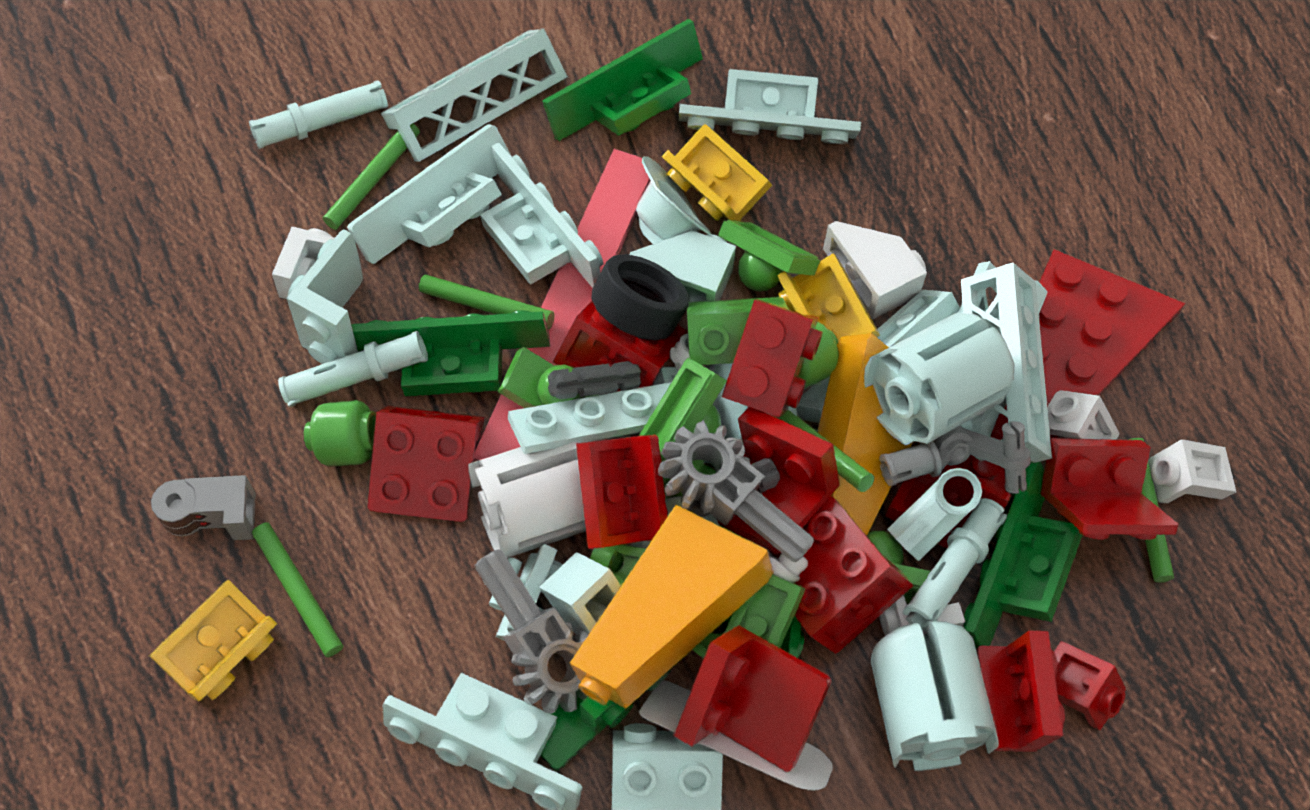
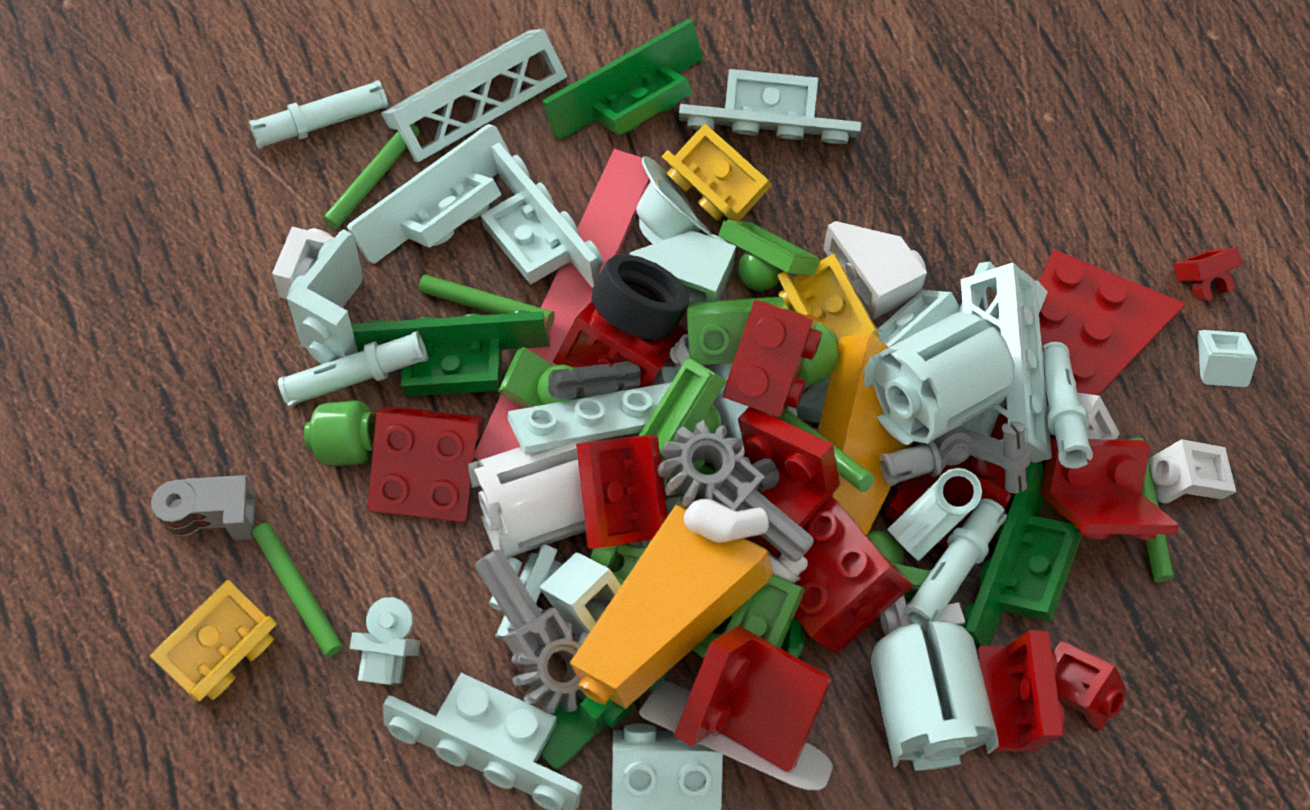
none -> light aqua hips [350,597,421,685]
none -> white arm [684,499,769,543]
none -> light aqua pin [1042,342,1093,469]
none -> red tile [1172,248,1242,300]
none -> light aqua slope [1197,330,1257,387]

